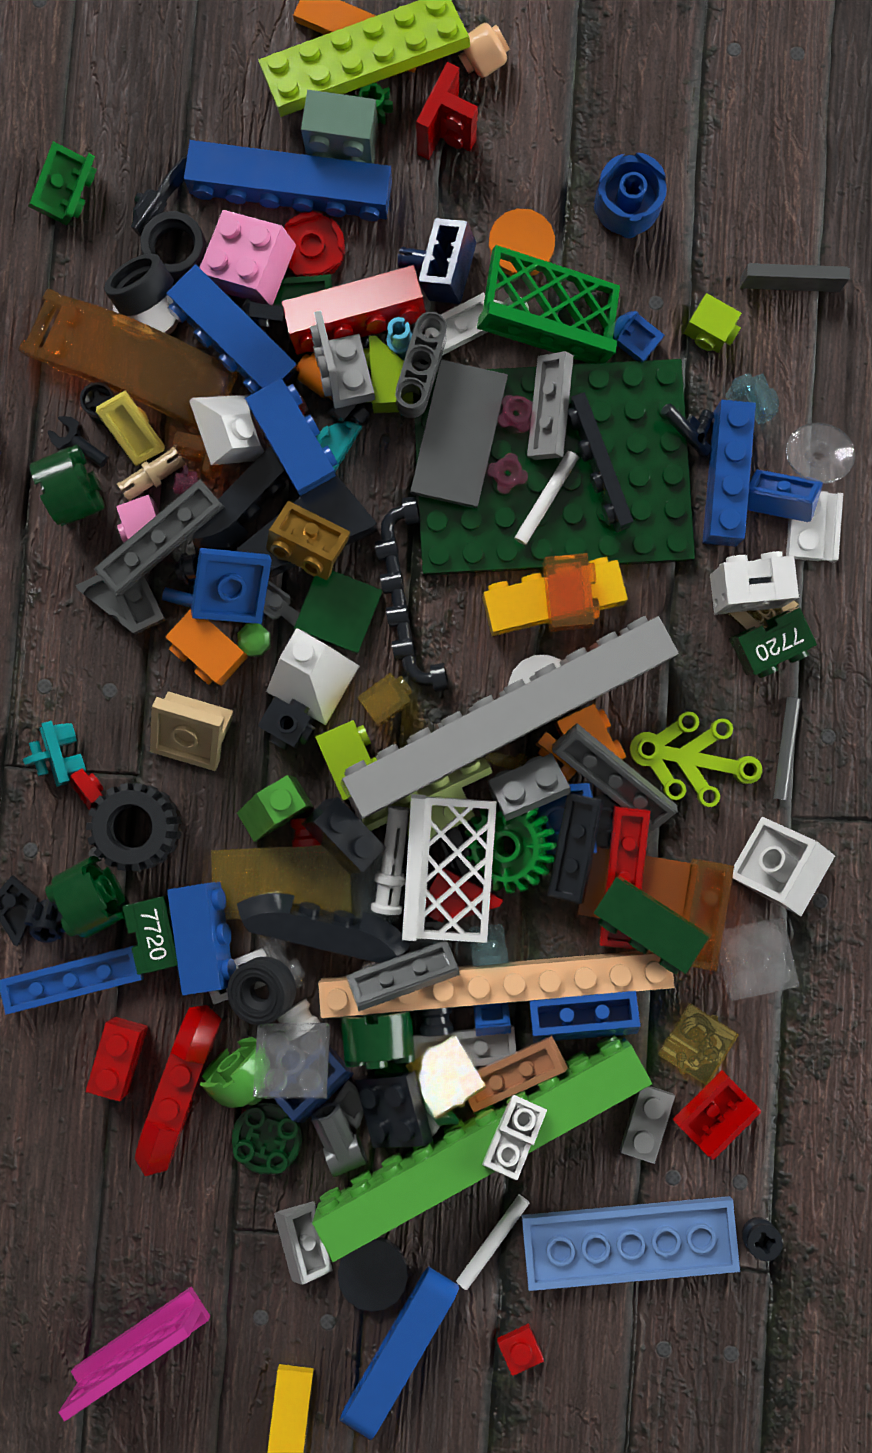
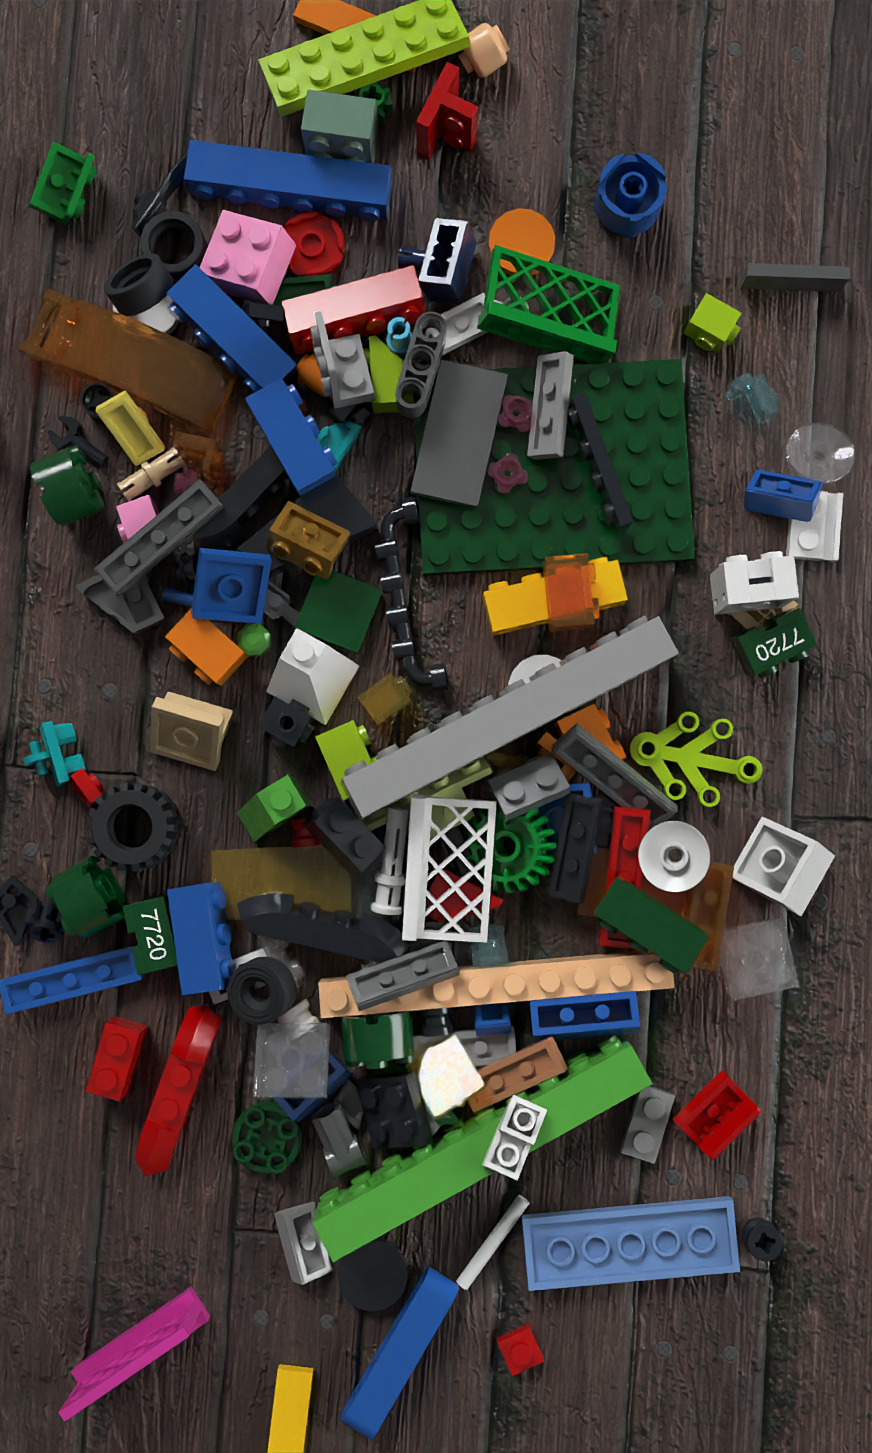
white slope [189,395,267,465] -> none
bright green cylinder [200,1037,272,1108] -> none
white bar [514,451,579,545] -> none
blue plate [613,311,665,363] -> none
clear yellow piece [658,1003,739,1085] -> none
black hose [661,403,714,457] -> none
blue brick [702,400,756,547] -> none
dark grey bar [773,697,801,801] -> none
none -> white dish [638,821,710,892]

